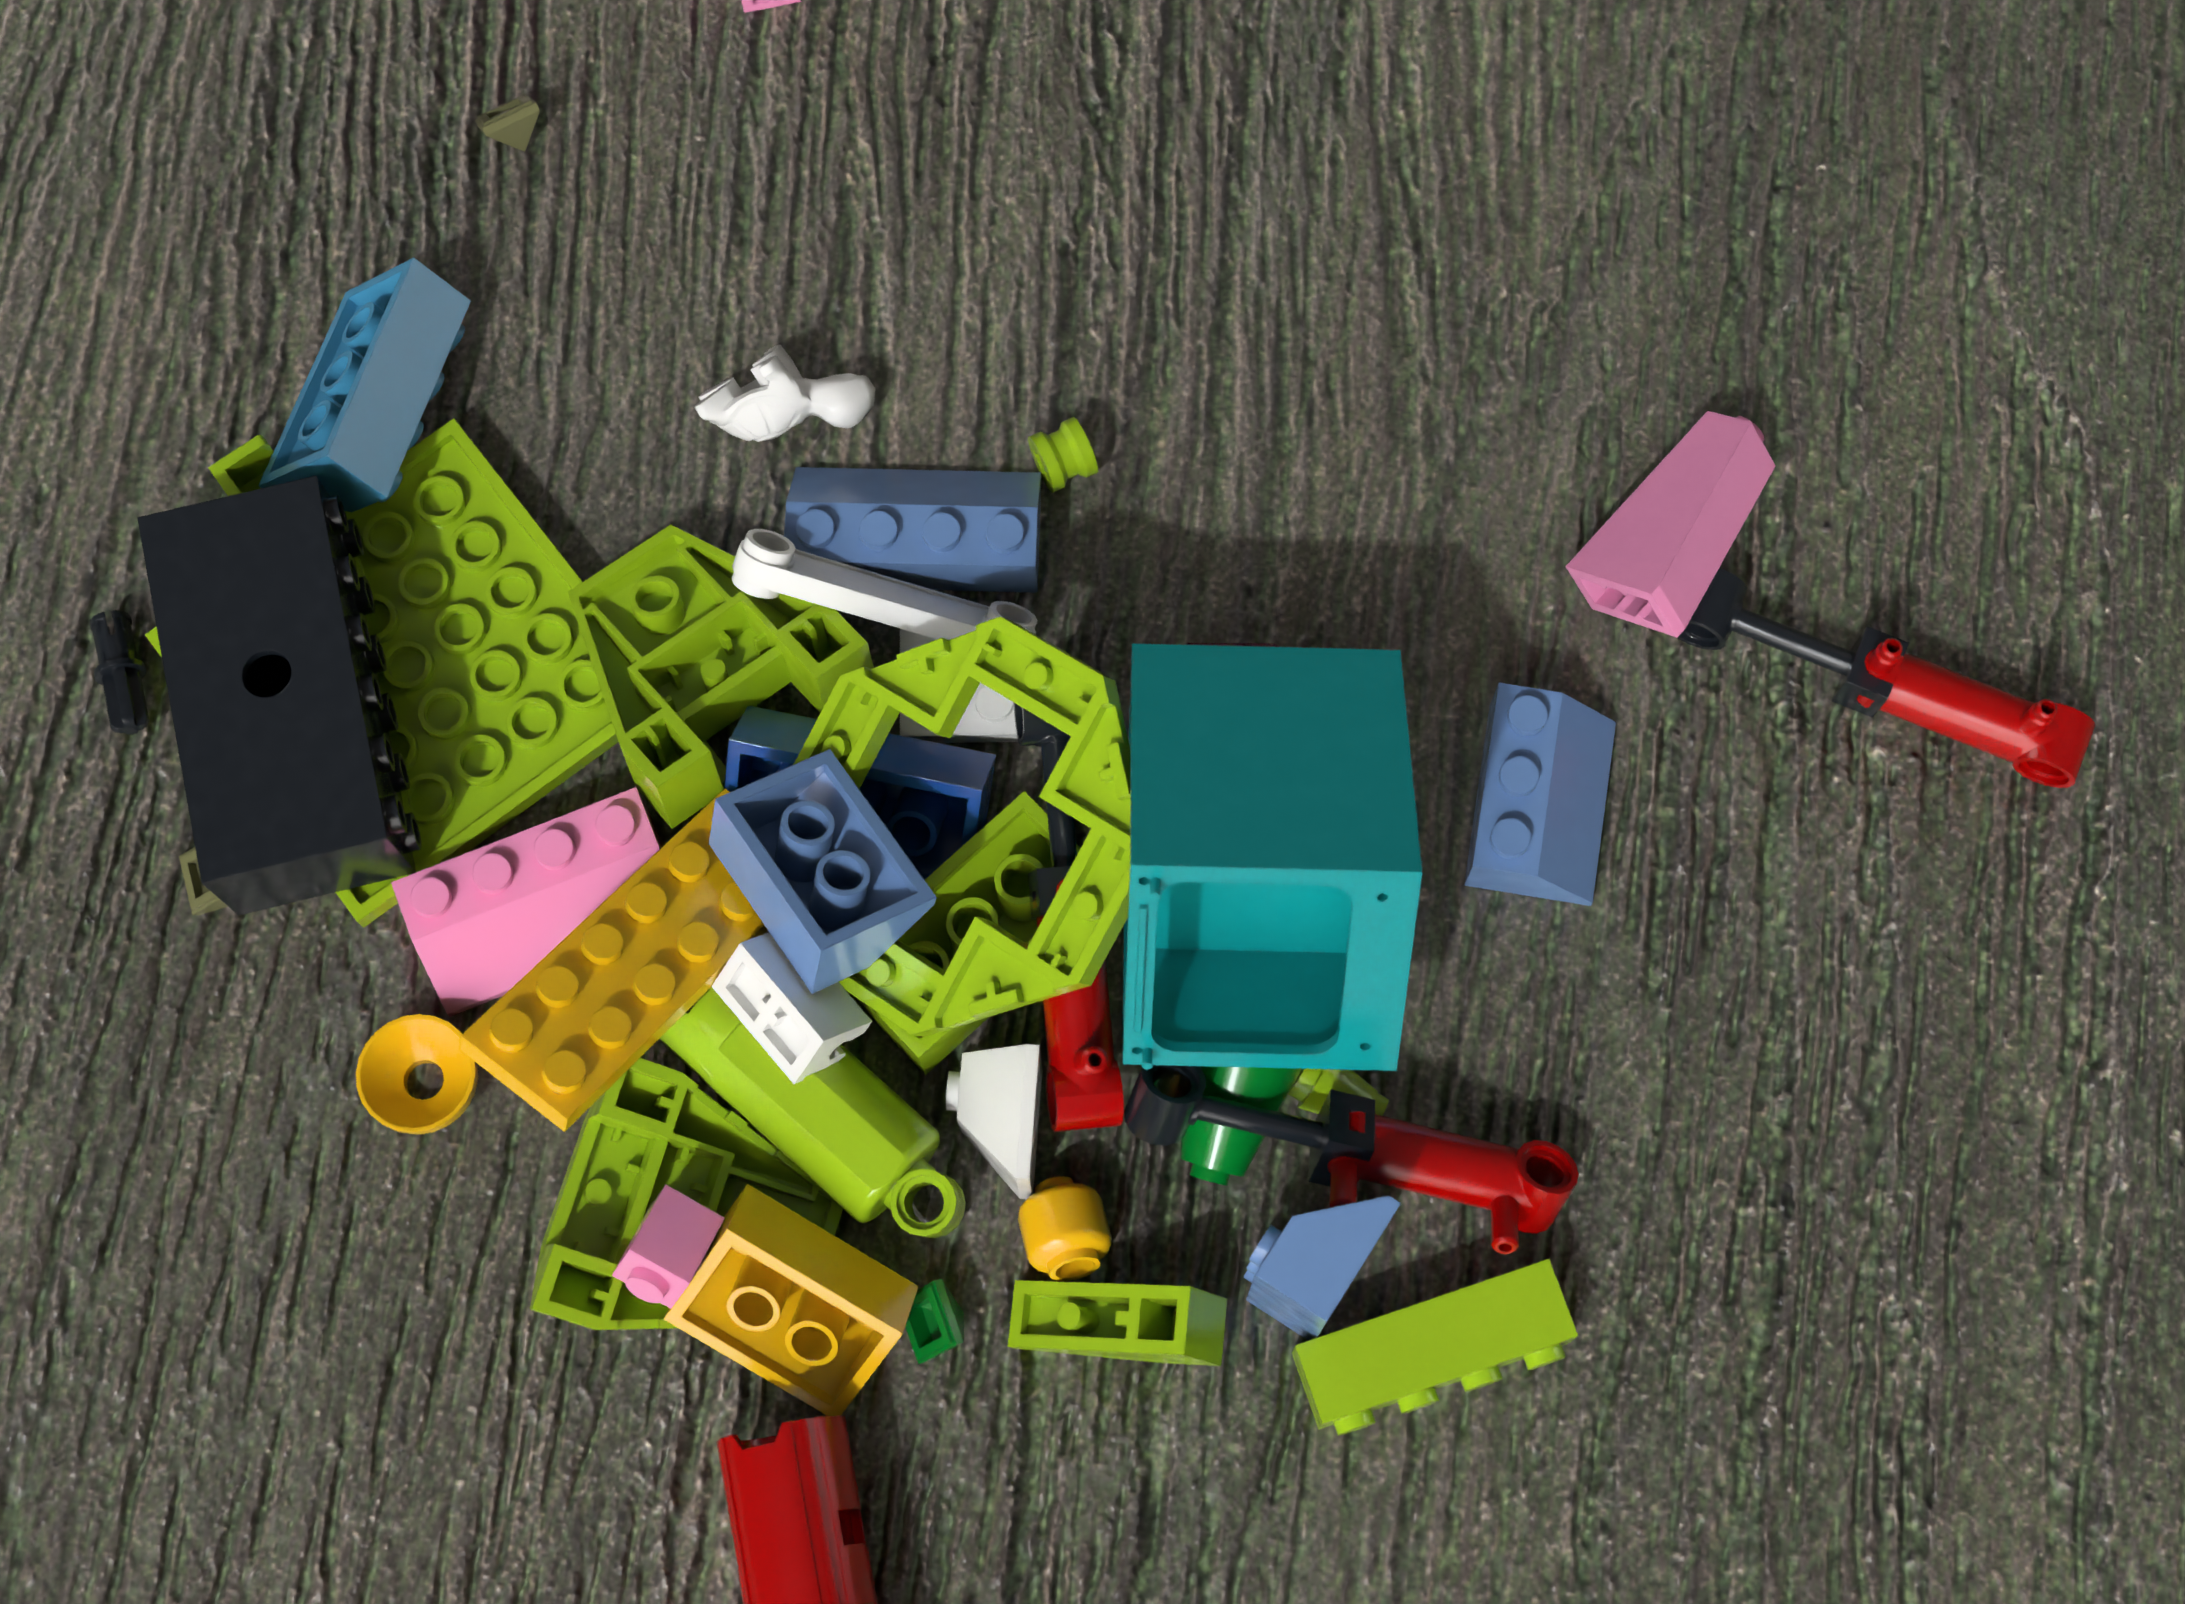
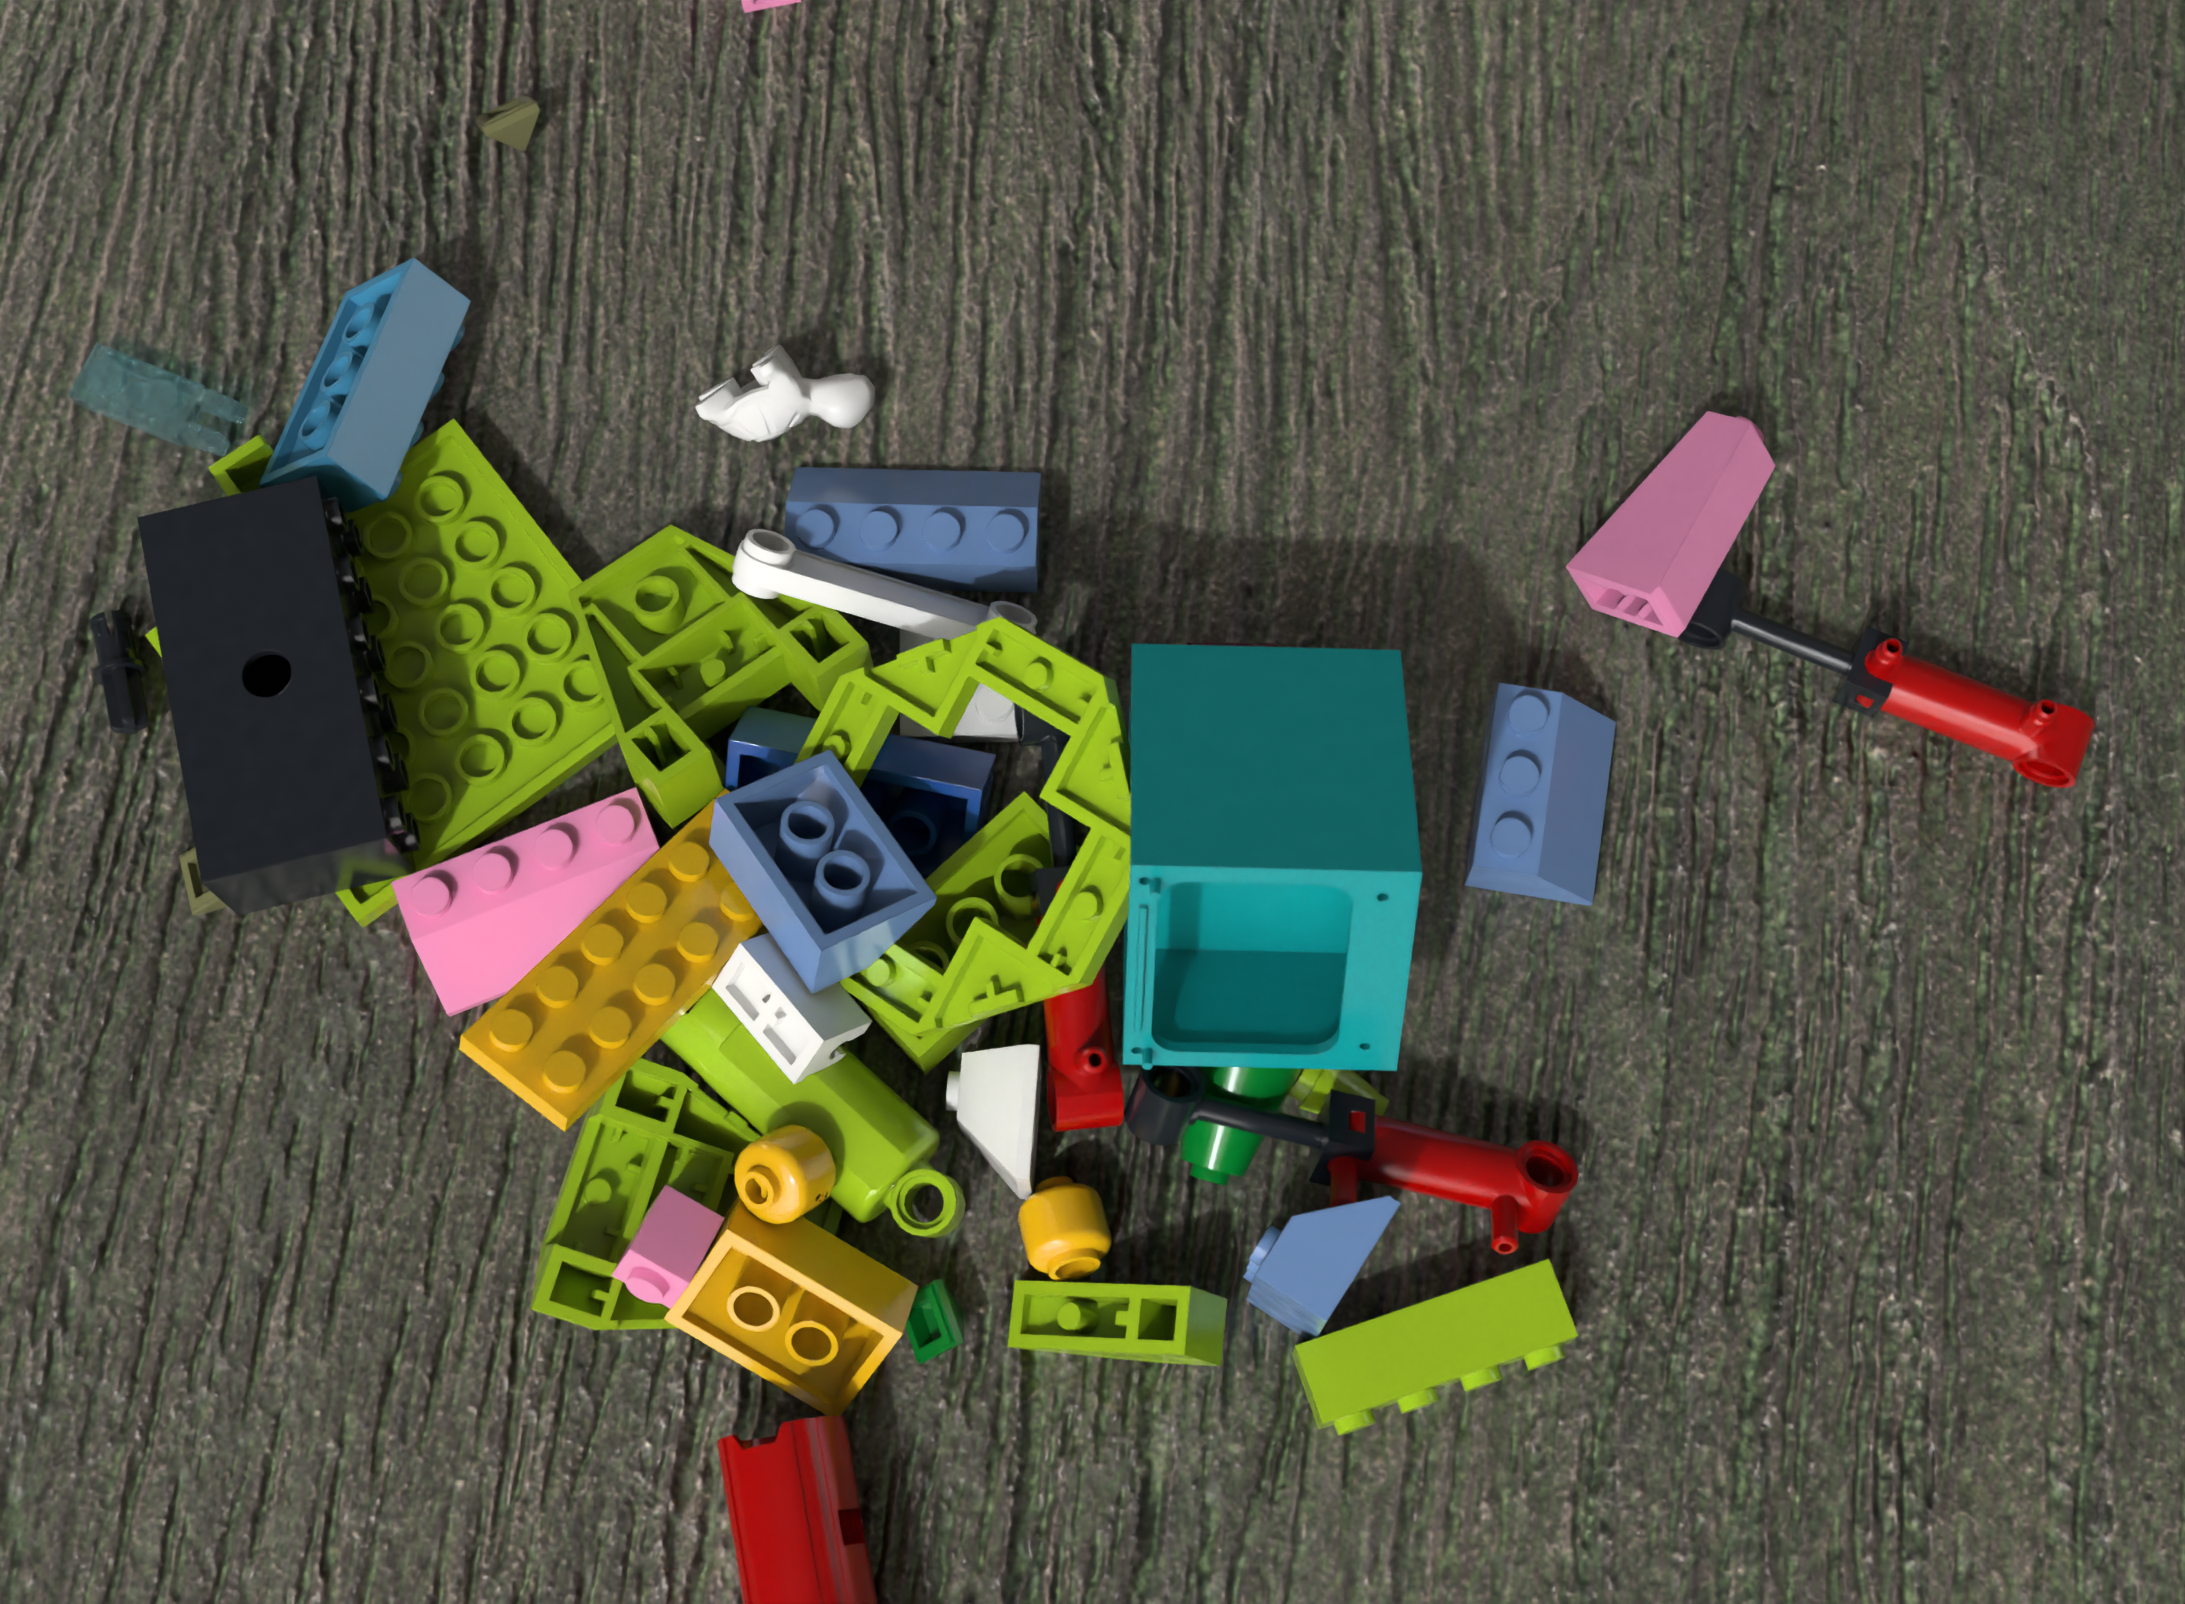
yellow piece [356,1014,478,1135] -> none
lime wheel [1028,417,1098,493] -> none
none -> clear light blue hinge [68,343,248,457]
none -> yellow head [734,1124,836,1224]

